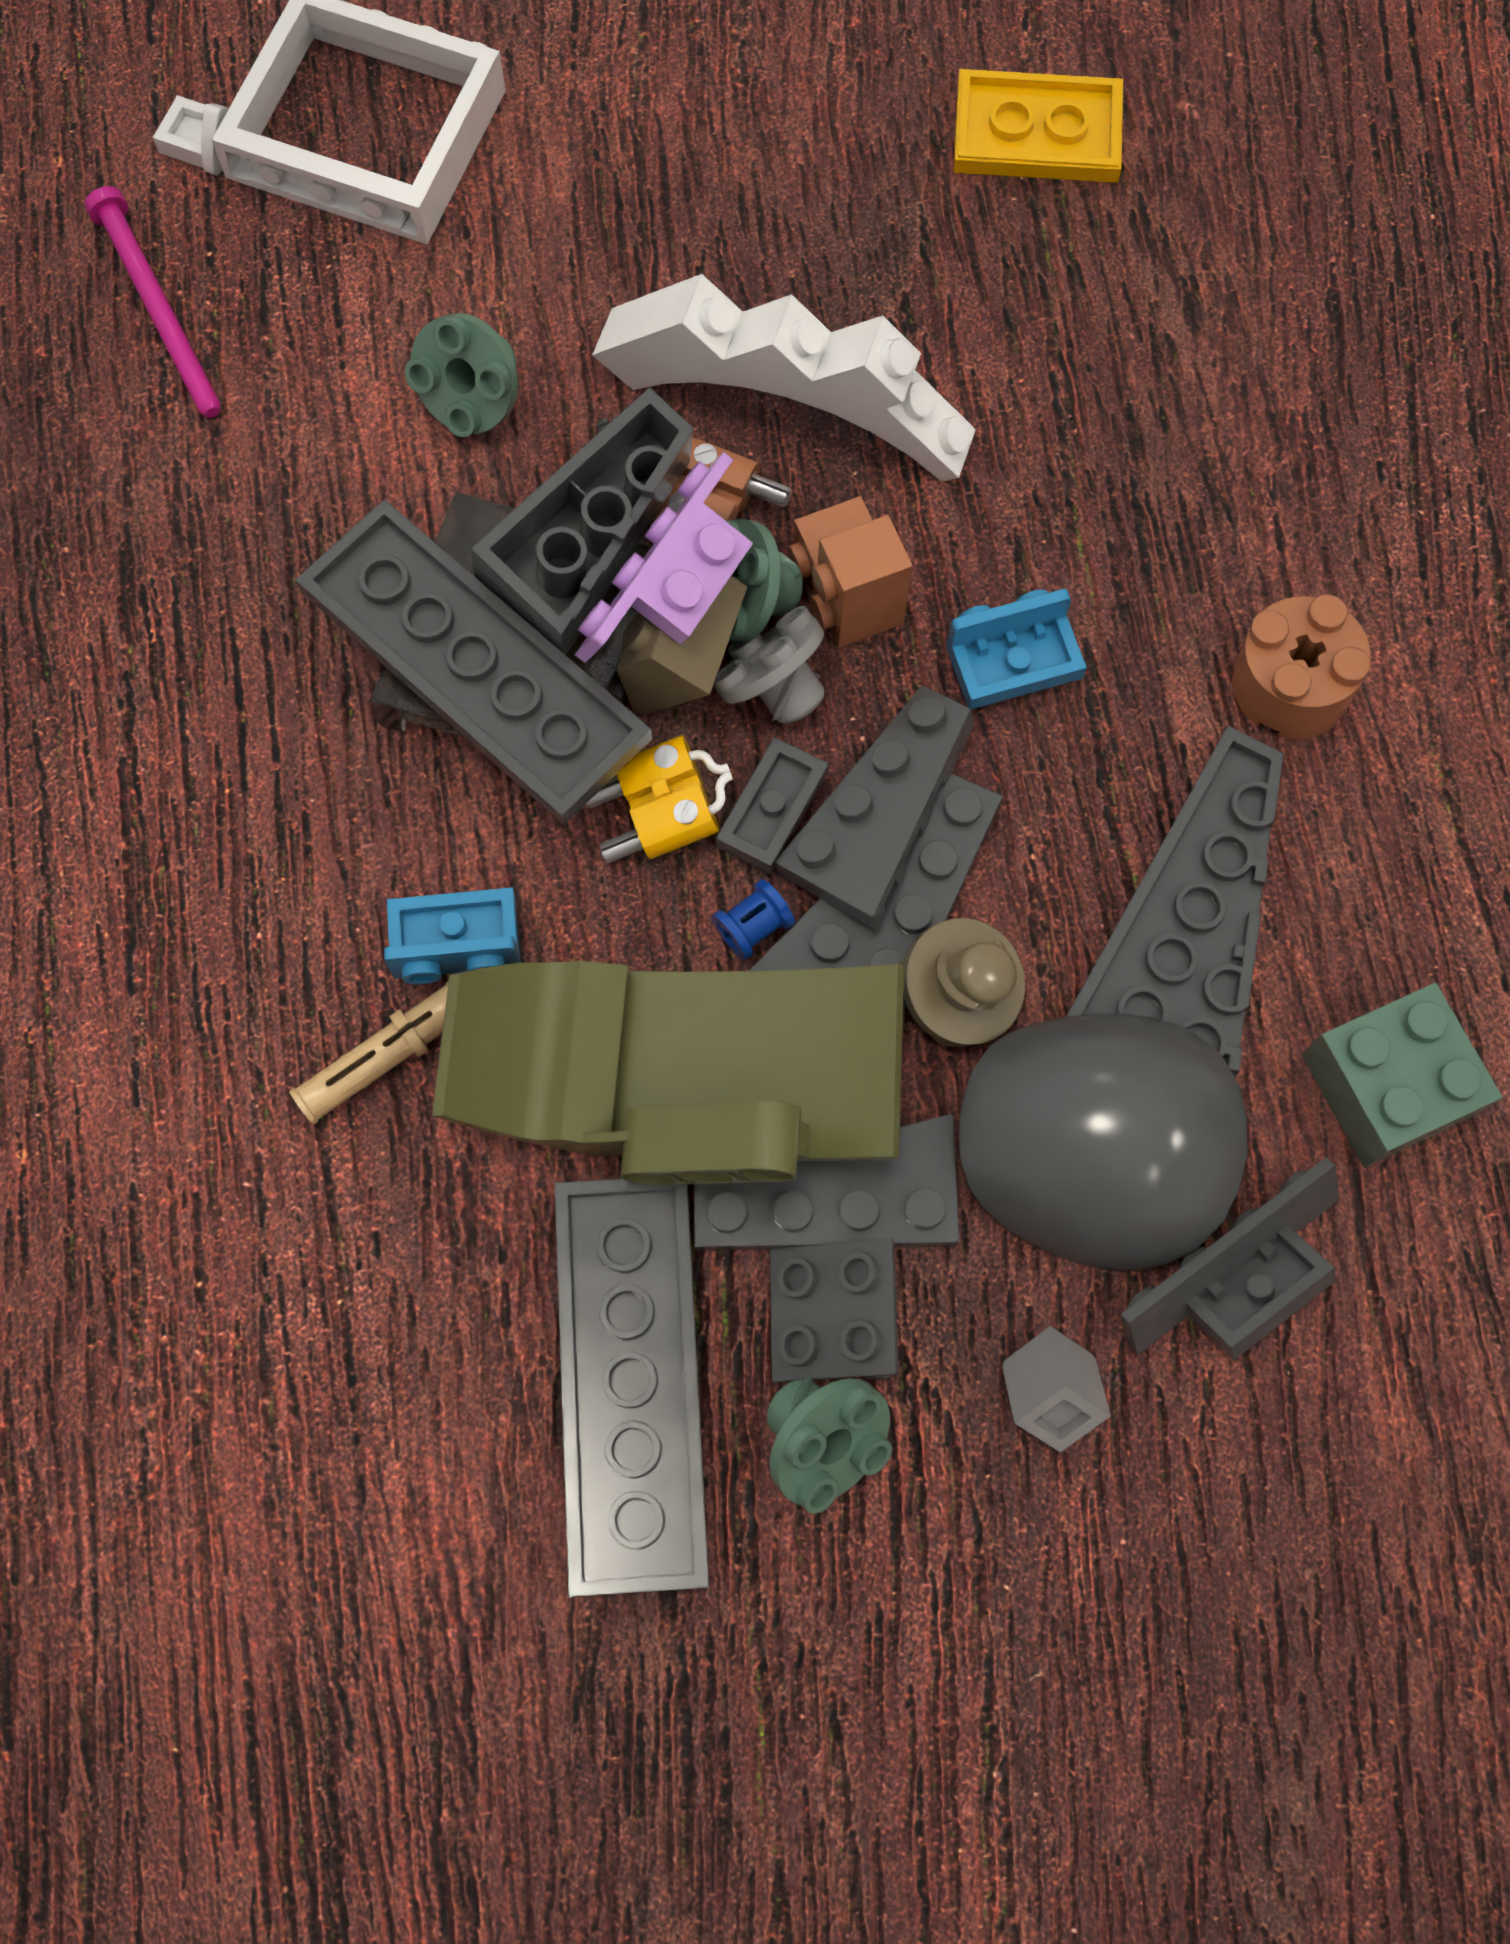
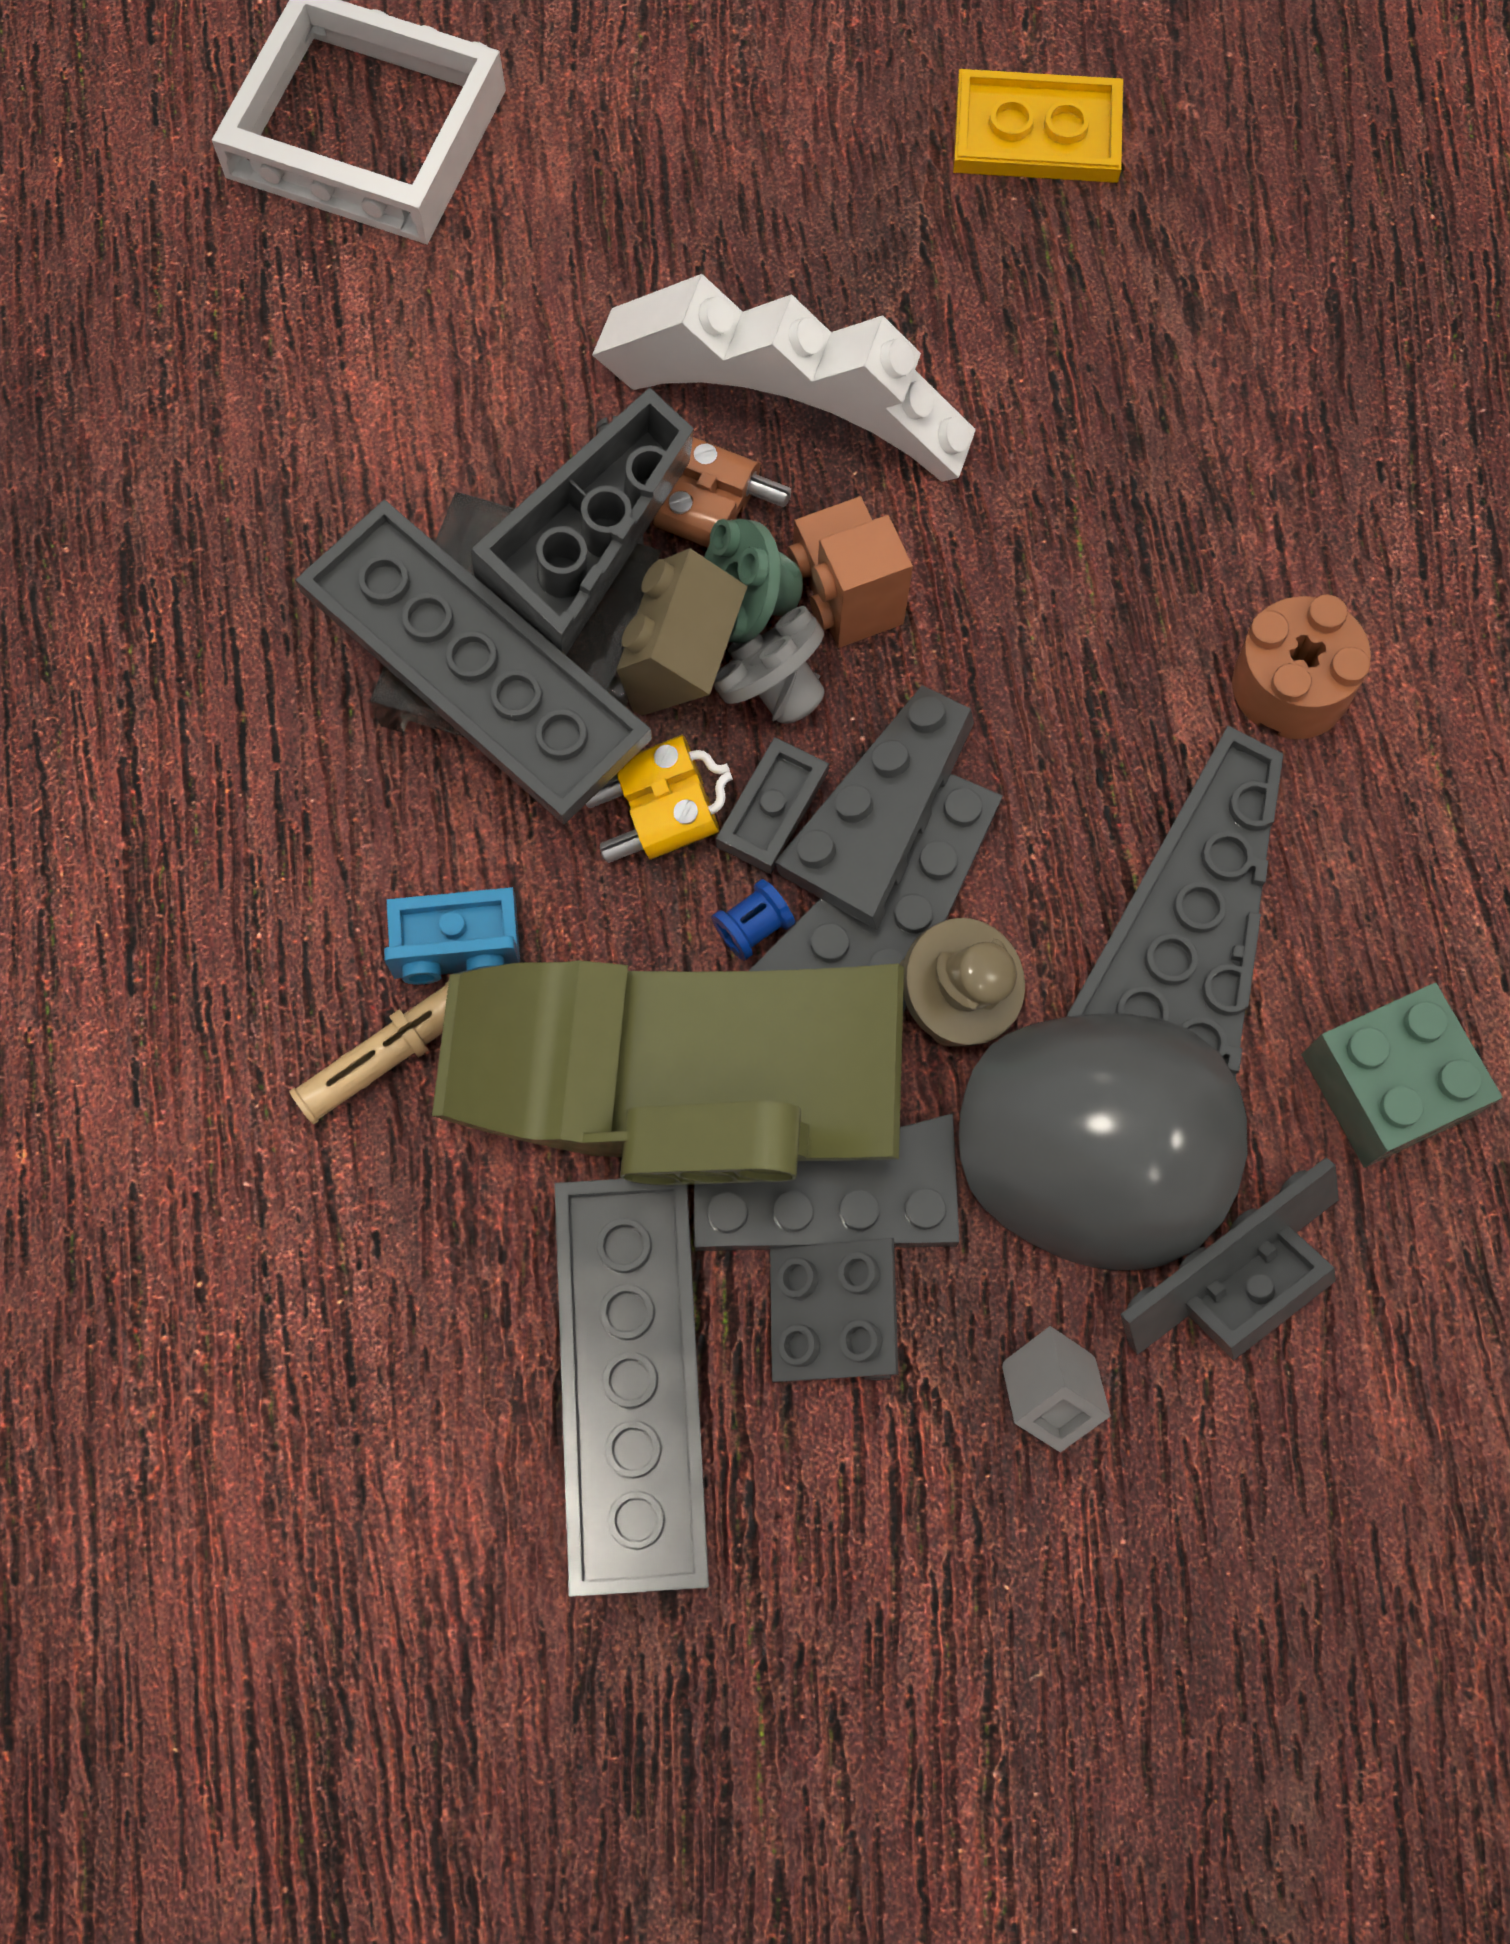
dark pink bar [85,186,221,418] -> none
white tile [153,95,229,176] -> none
sand green plate [405,313,518,437] -> none
lavender bracket [575,451,753,663] -> none
sand green plate [767,1377,892,1514] -> none
dark azure bracket [946,589,1087,709] -> none

